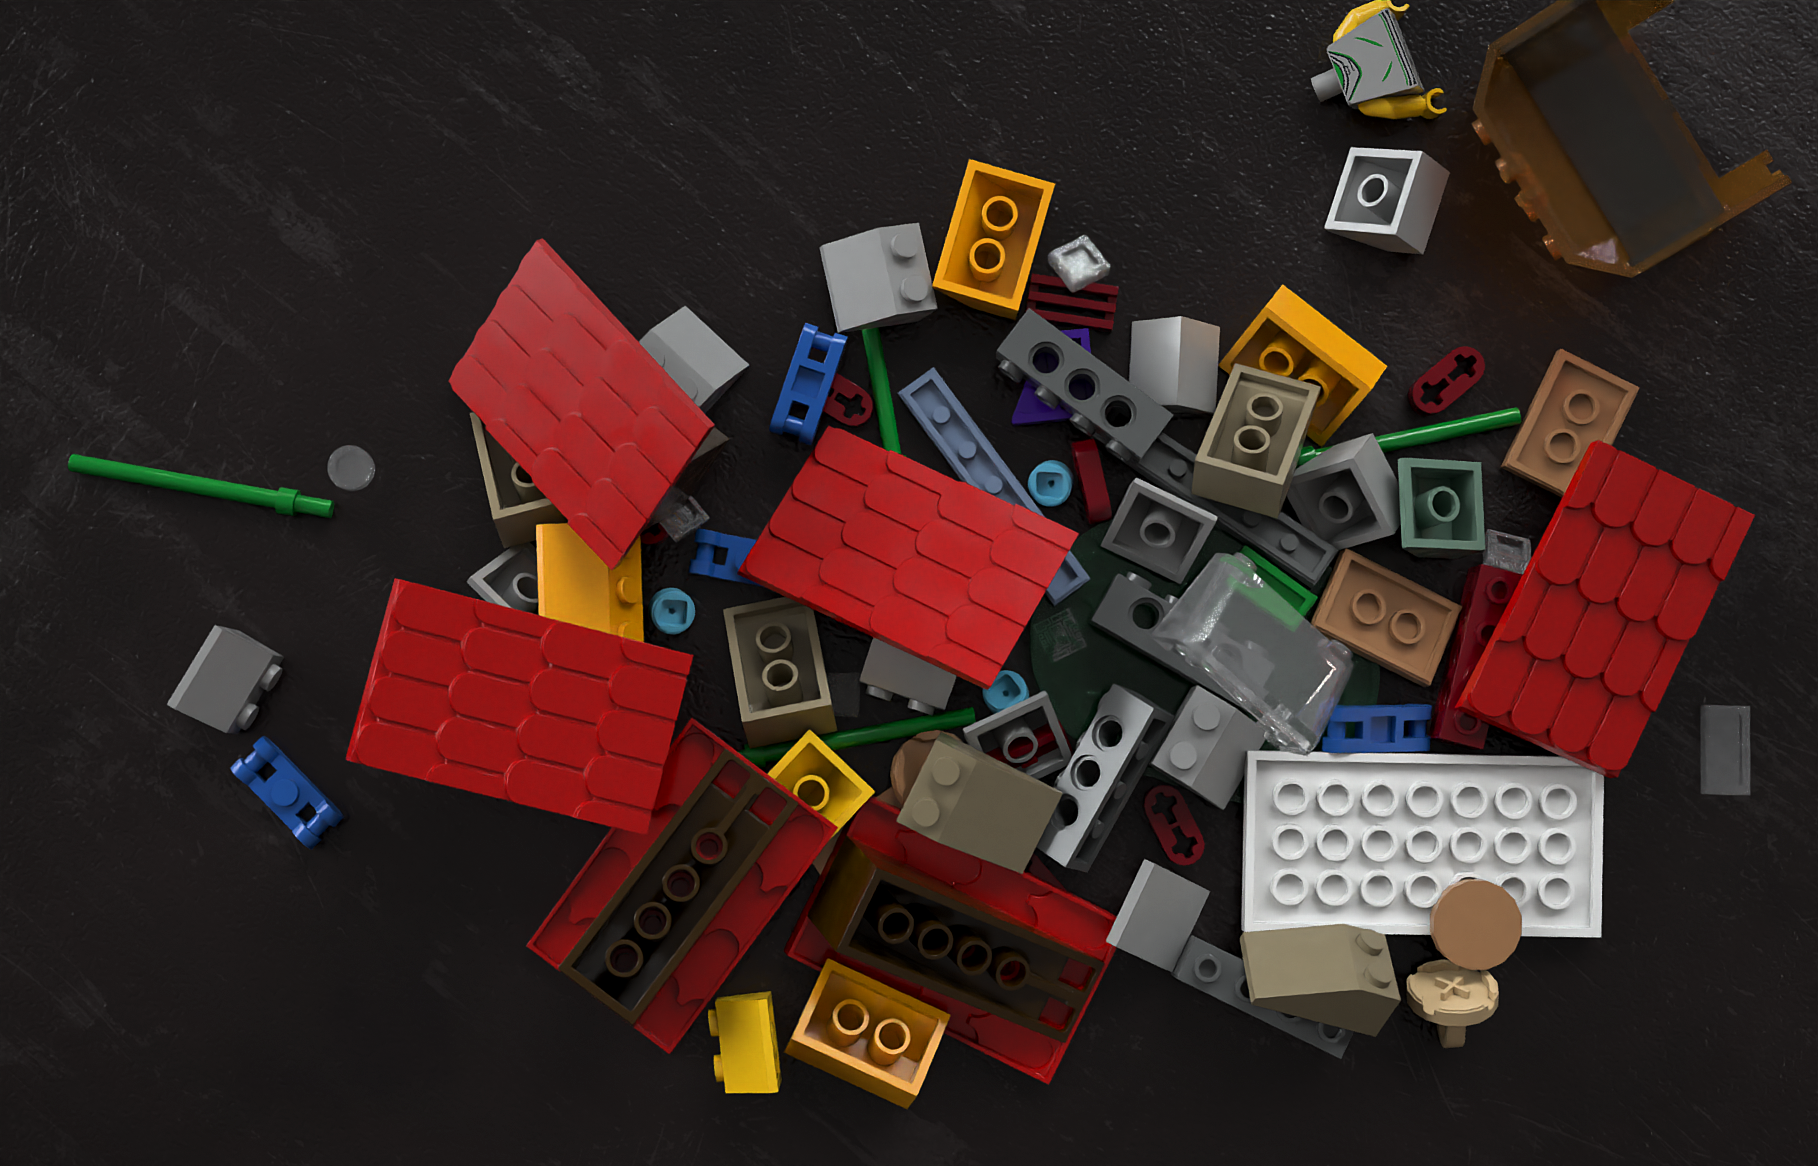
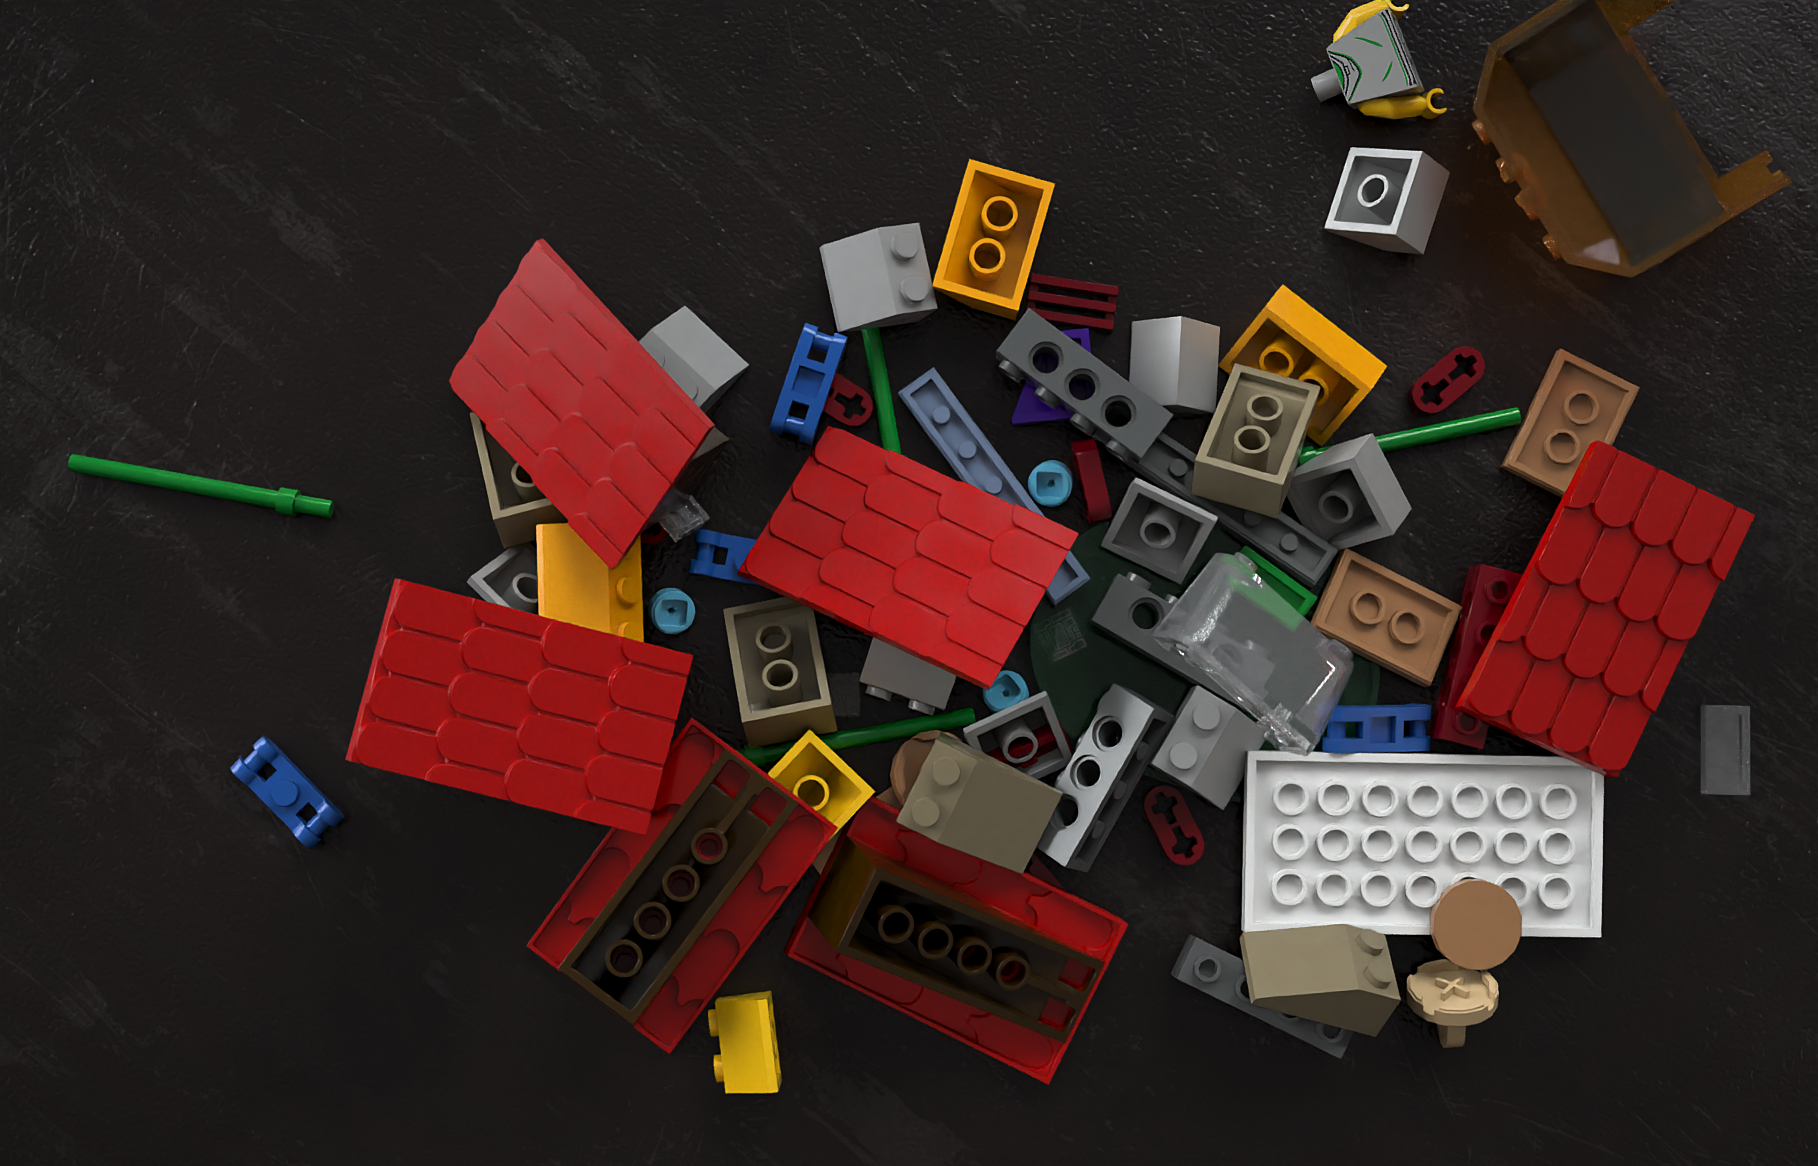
light grey slope [167,625,284,734] -> none
clear tile [327,445,375,491] -> none
light orange slope [784,958,951,1109] -> none
clear tile [1048,235,1110,293] -> none
light grey tile [1106,859,1210,972] -> none
sand green slope [1398,458,1486,559] -> none
clear tile [1483,529,1531,574] -> none

